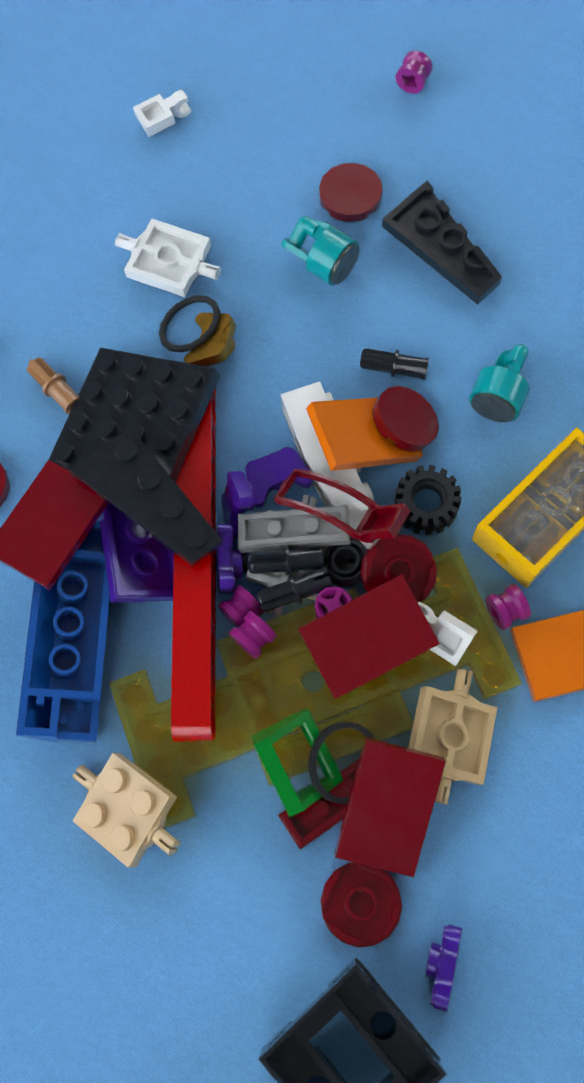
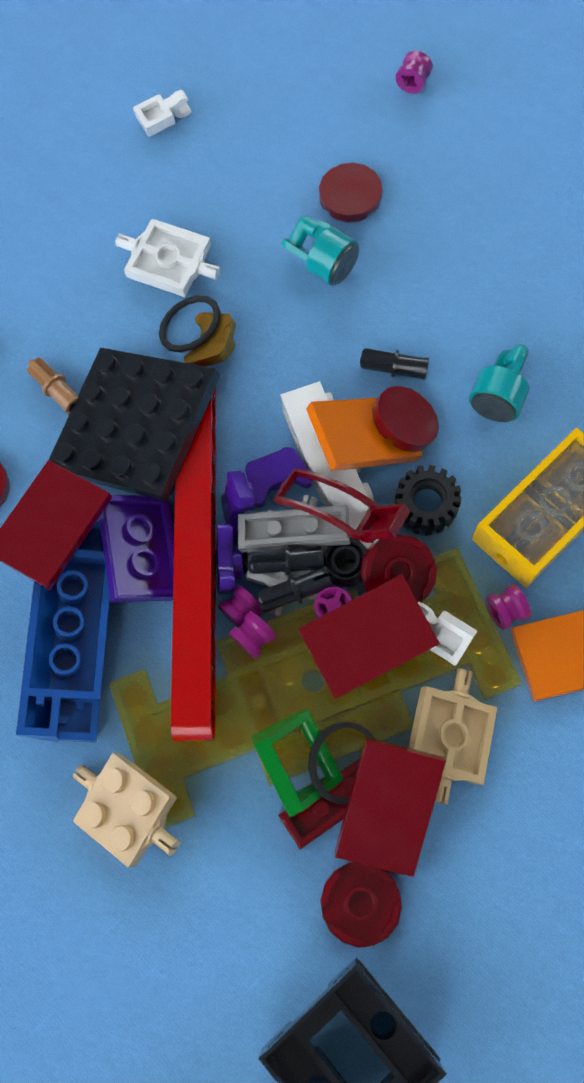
black wing [69,427,223,567] -> none
black wing [382,180,502,305] -> none
dark purple piece [425,924,462,1012] -> none

